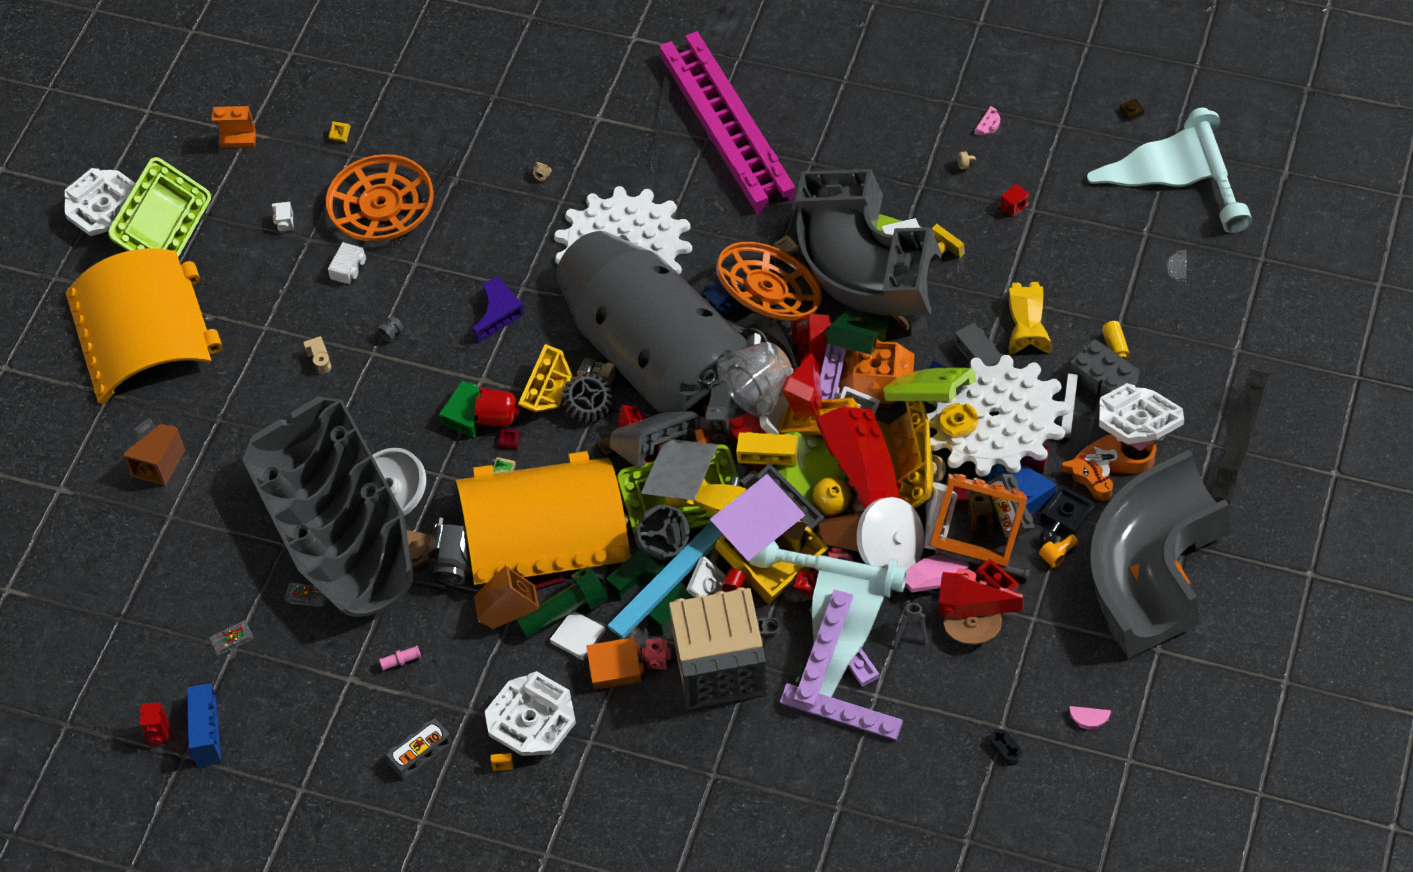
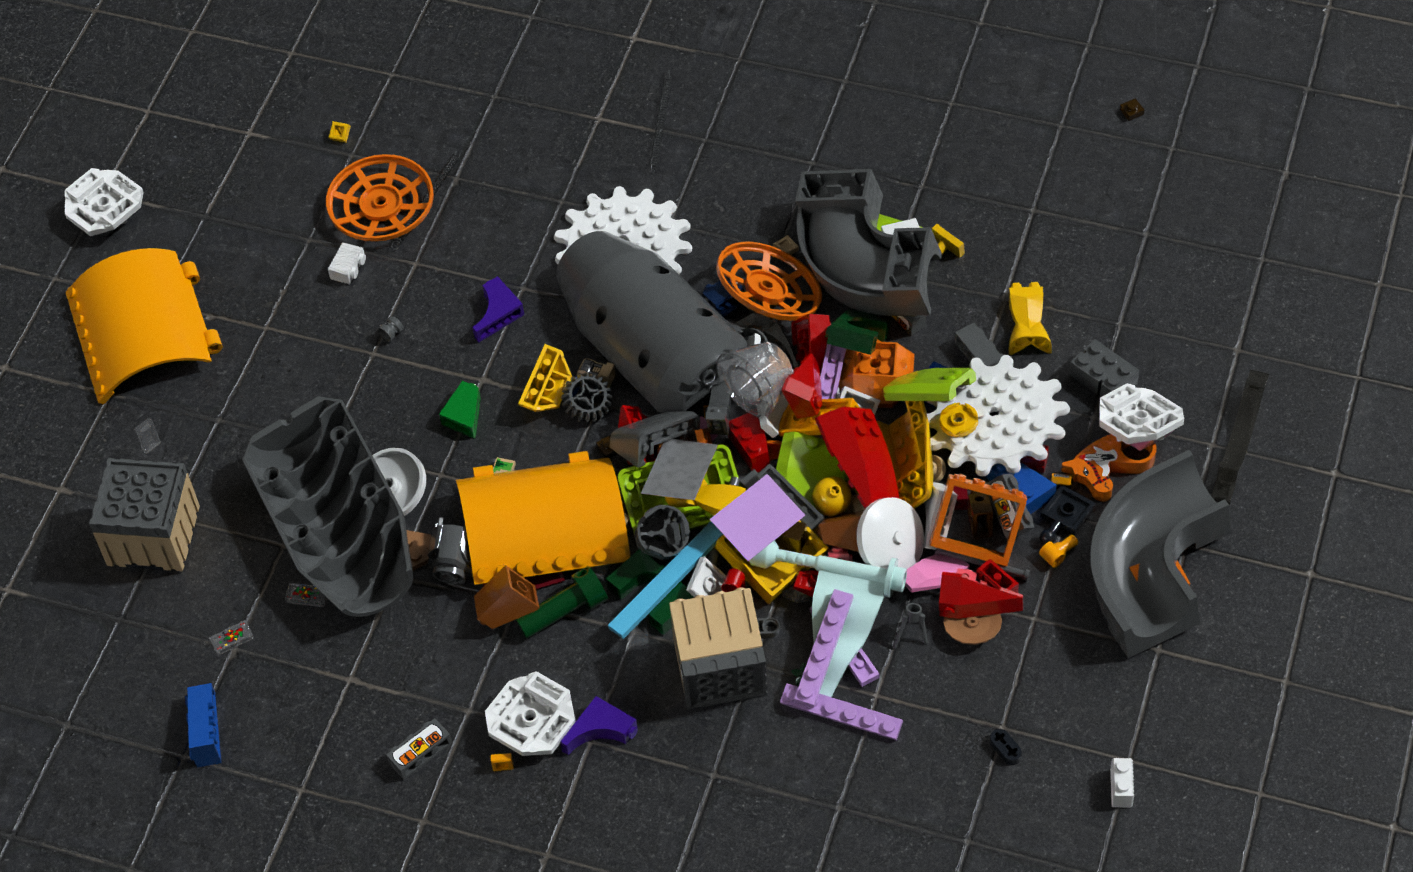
lime wedge [108,157,211,257] -> none
dark orange slope [123,424,185,486] -> none
red brick [140,703,169,746] -> none
orange panel [212,106,256,148] -> none
white brick [272,202,293,231] -> none
tan leg [303,336,331,374] -> none
bright pink pin [379,645,421,671] -> none
red cylinder [475,387,520,427] -> none
dark red tile [498,429,520,450] -> none
tan tile [533,162,552,181] -> none
white tile [550,611,606,661] -> none
orange brick [586,637,644,690] -> none
coral brick [642,638,671,670] -> none
dark pink ladder [659,31,796,214] -> none
yellow brick [736,432,798,466] -> none
tan tile [958,151,976,170] -> none
bright pink tile [975,106,1000,136] -> none
red brick [1000,184,1030,217] -> none
white beam [1062,373,1078,438] -> none
bright pink tile [1069,706,1111,730] -> none
light aqua flag [1087,108,1252,233] -> none
yellow brick [1102,321,1130,360] -> none
clear tile [1167,250,1187,283] -> none
none -> dark grey piece [89,458,200,571]
none -> dark purple arch [560,696,638,755]
none -> light orange tile [1051,473,1072,486]
none -> white brick [1110,758,1134,808]

